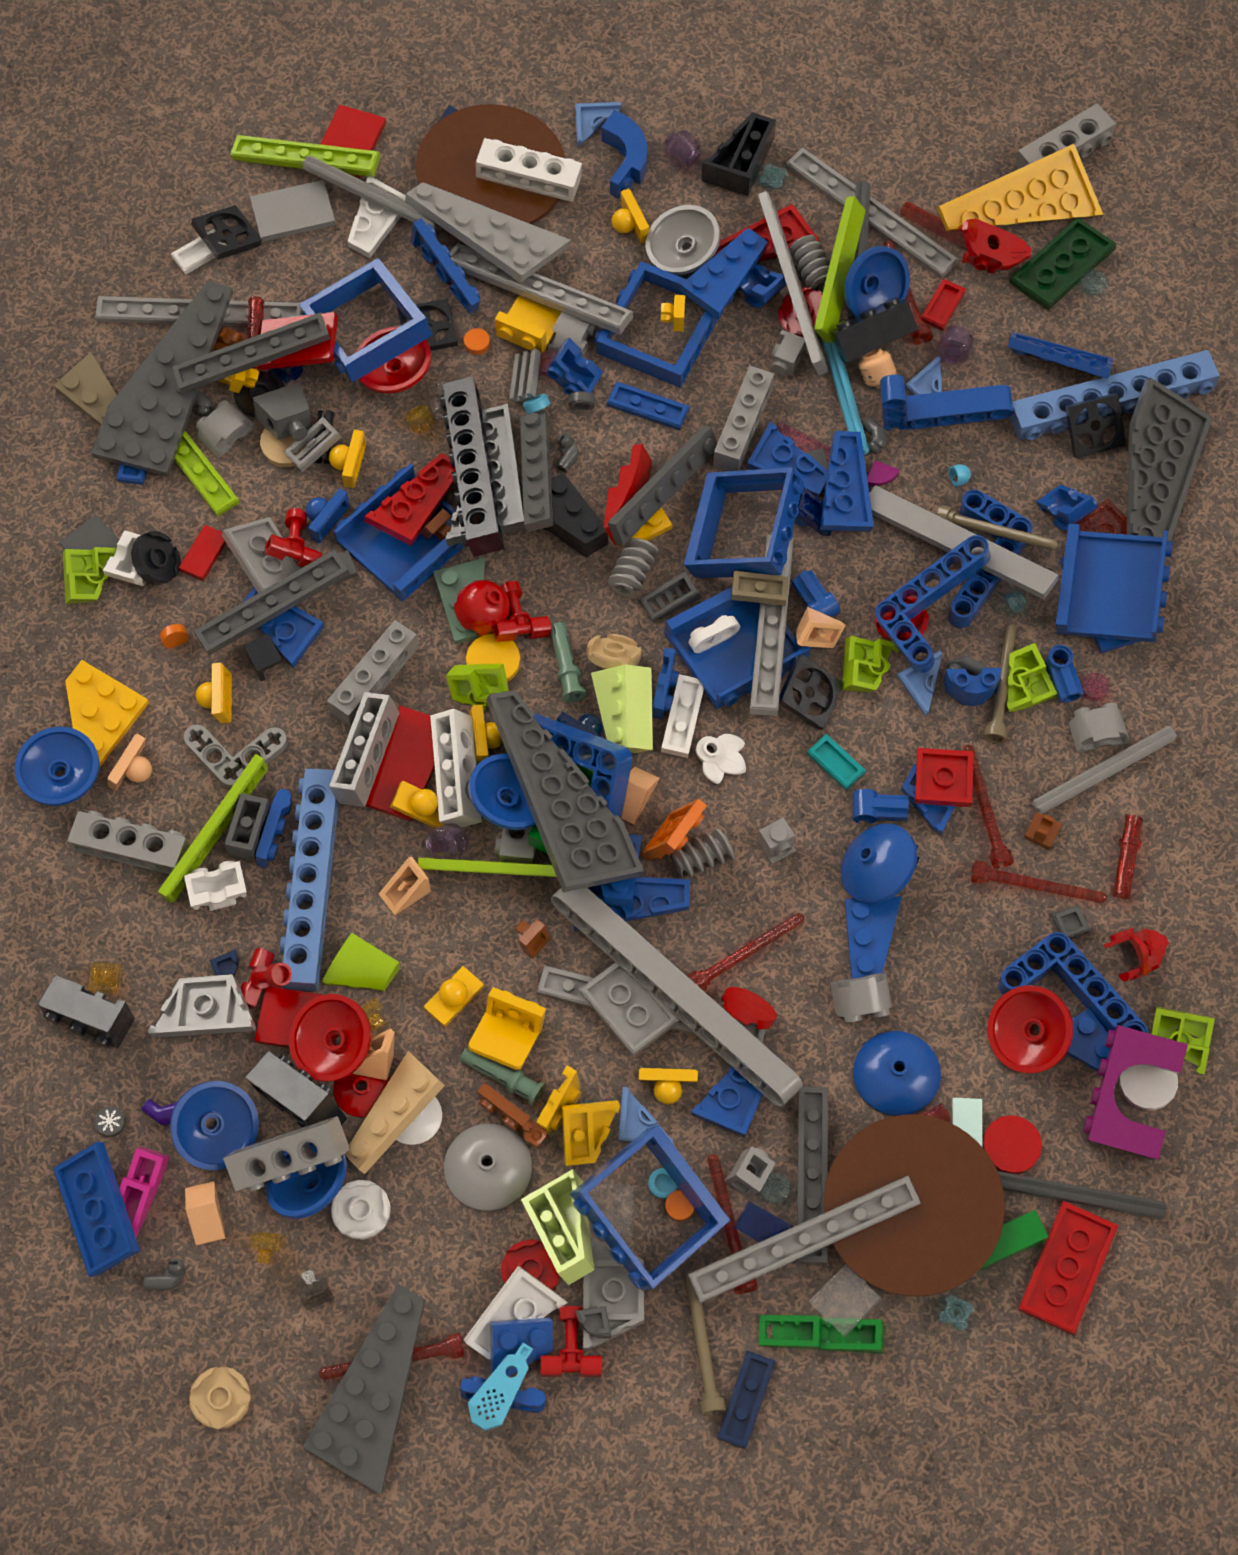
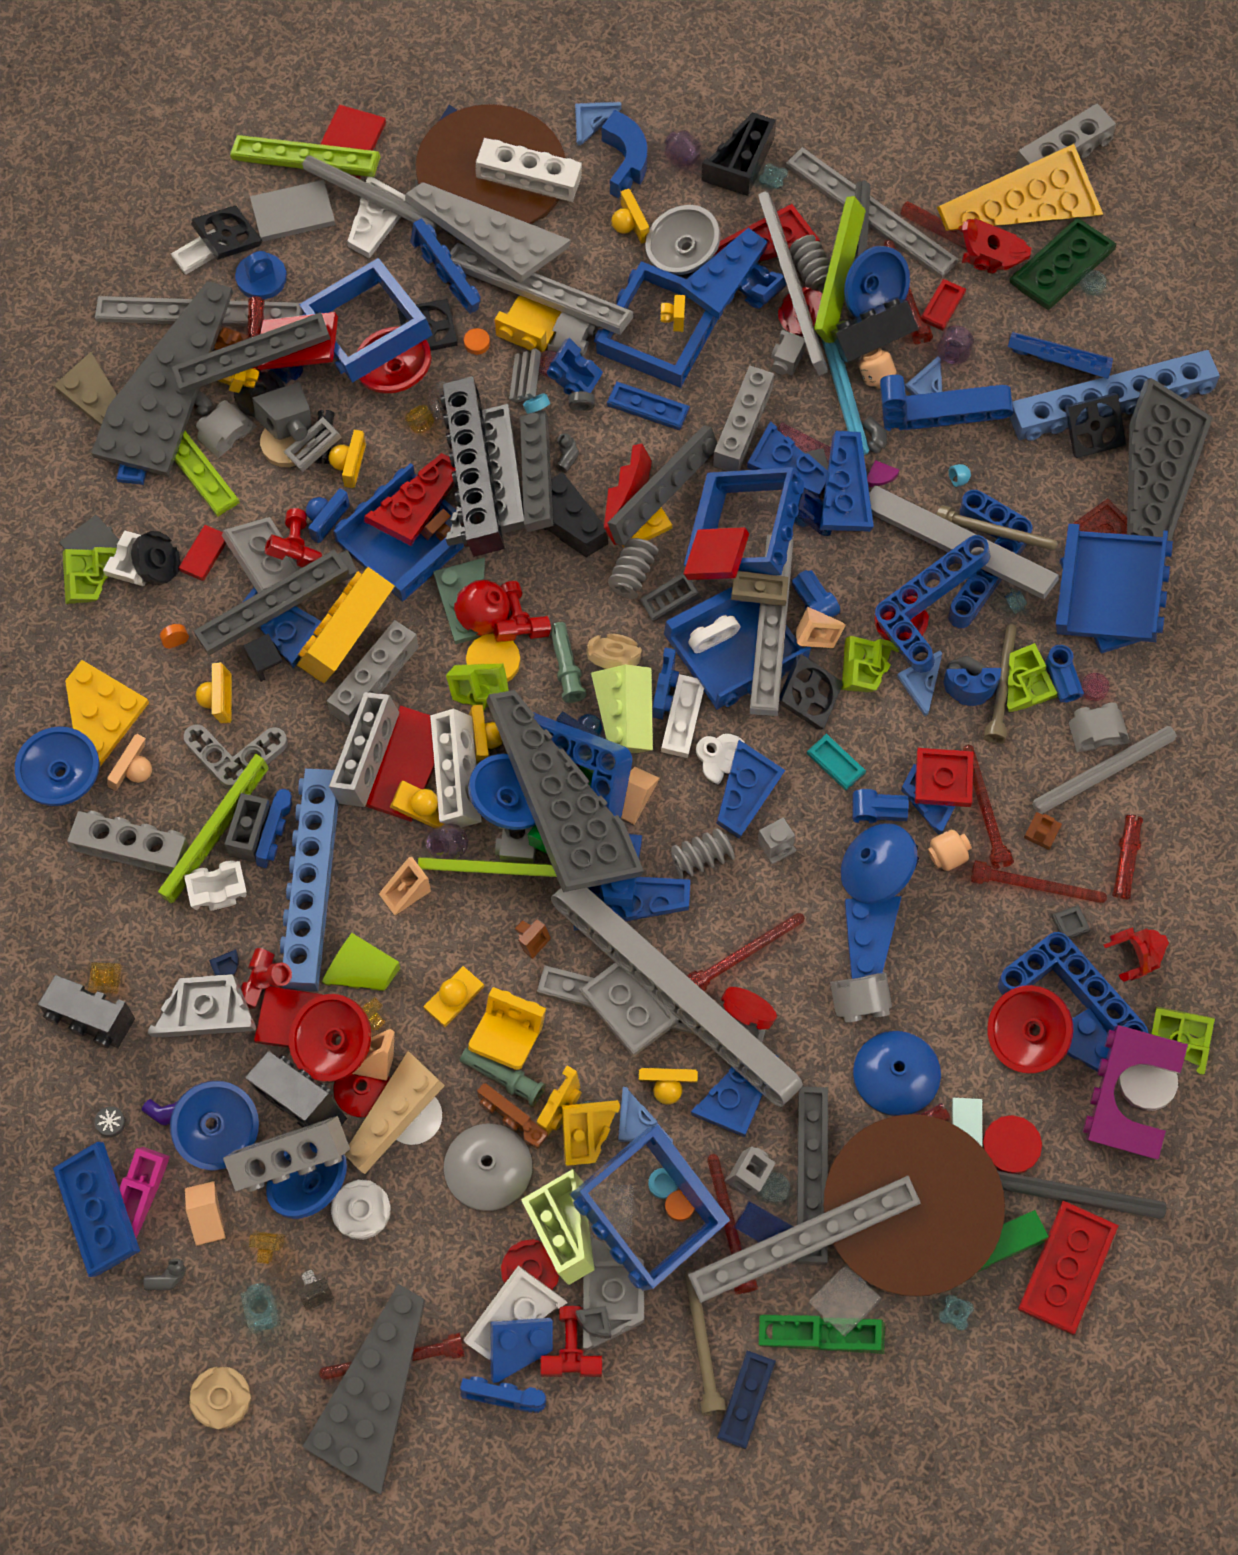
medium azure piece [468,1343,533,1431] -> none
orange plate [640,799,707,861] -> none
blue cylinder [1036,484,1098,531] -> none
none -> blue tile [235,251,287,300]
none -> clear light blue brick [240,1283,281,1334]
none -> yellow brick [297,567,394,683]
none -> red tile [683,527,749,580]
none -> blue wing [716,740,785,839]
none -> light nougat head [927,829,972,871]

